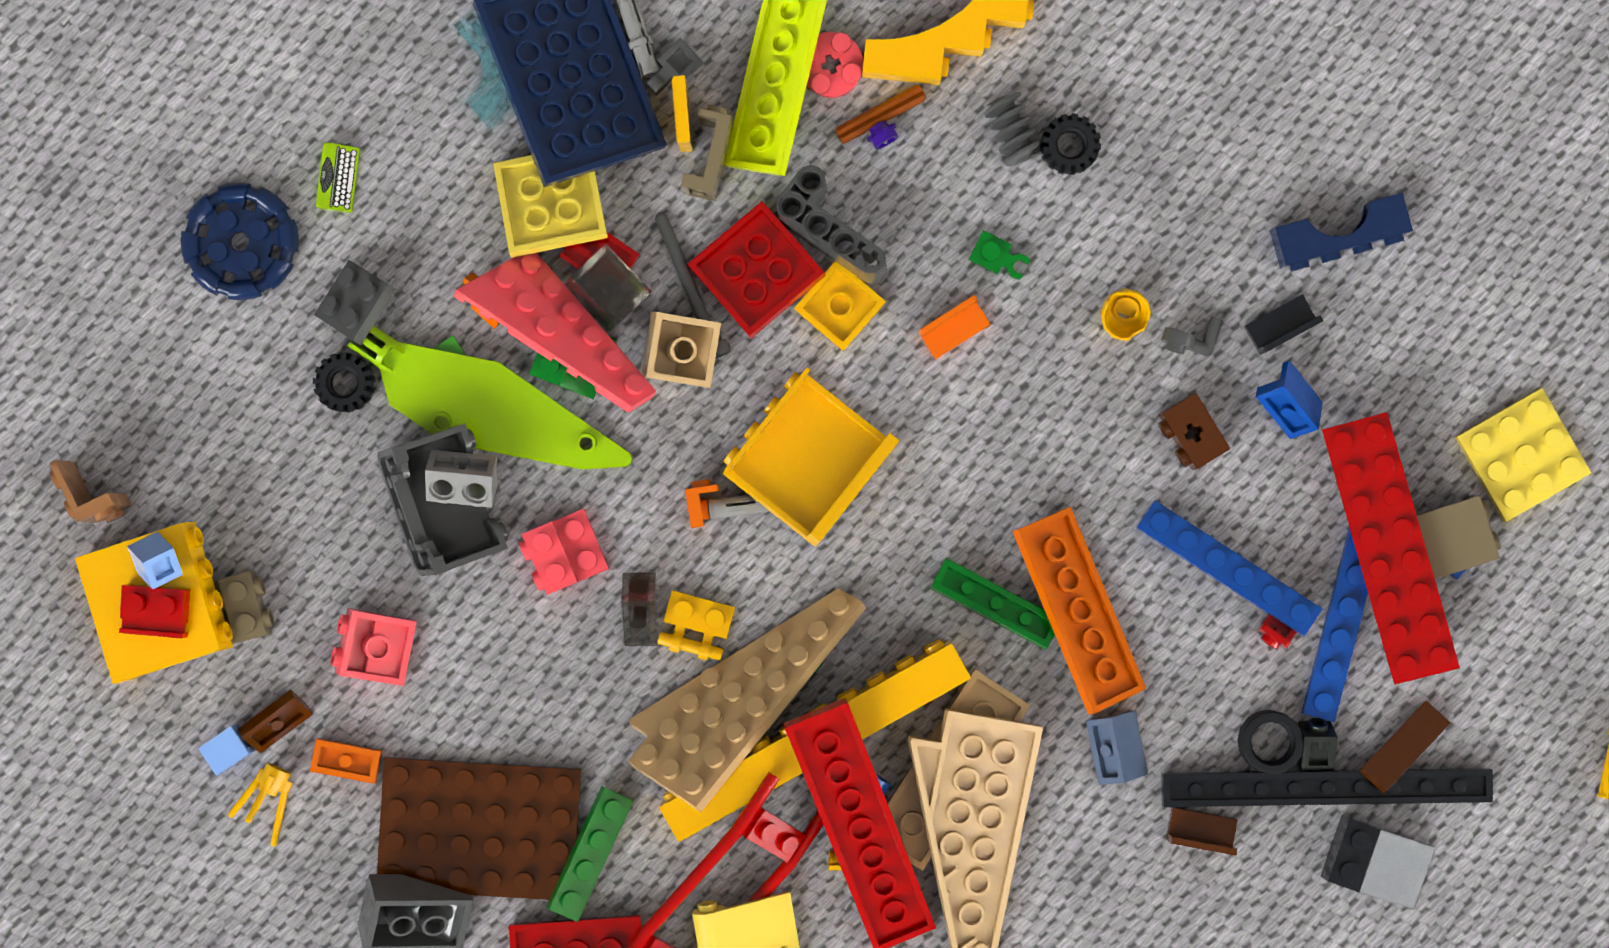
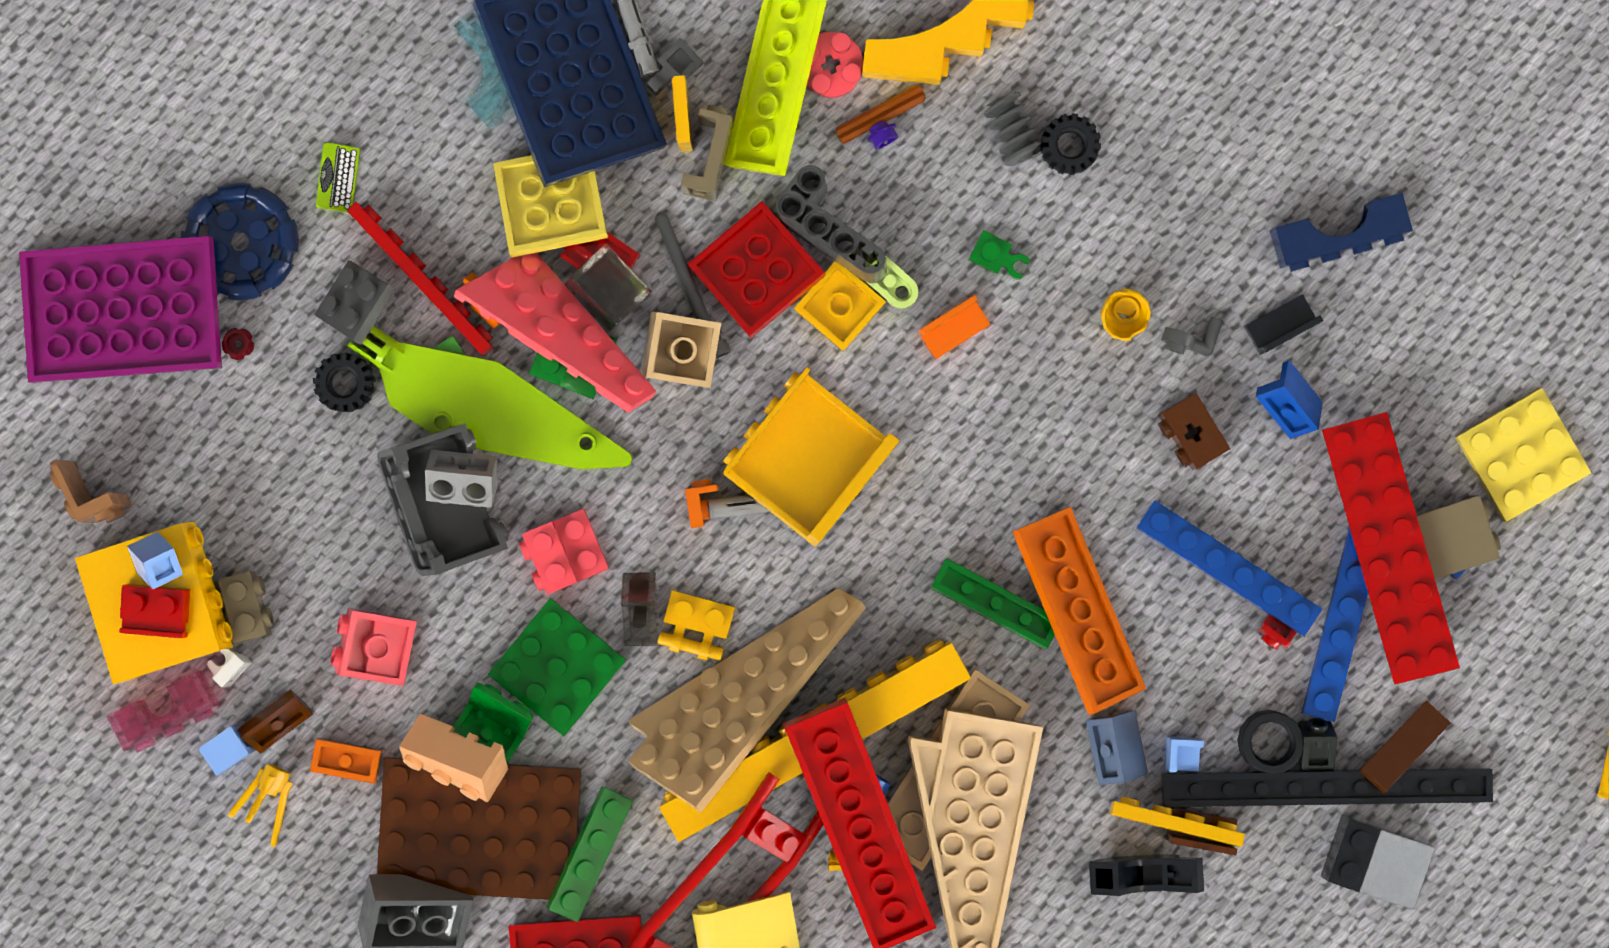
none -> magenta plate [19,236,222,383]
none -> clear pink arch [107,670,220,753]
none -> white tile [207,648,252,687]
none -> dark red plate [222,328,254,360]
none -> red plate [347,202,495,357]
none -> light nougat wedge [399,714,508,802]
none -> green bracket [453,682,533,764]
none -> green plate [488,598,627,736]
none -> yellowish green plate [865,256,918,309]
none -> black arch [1089,854,1204,896]
none -> yellow plate [1109,796,1245,847]
none -> light blue panel [1164,736,1204,773]

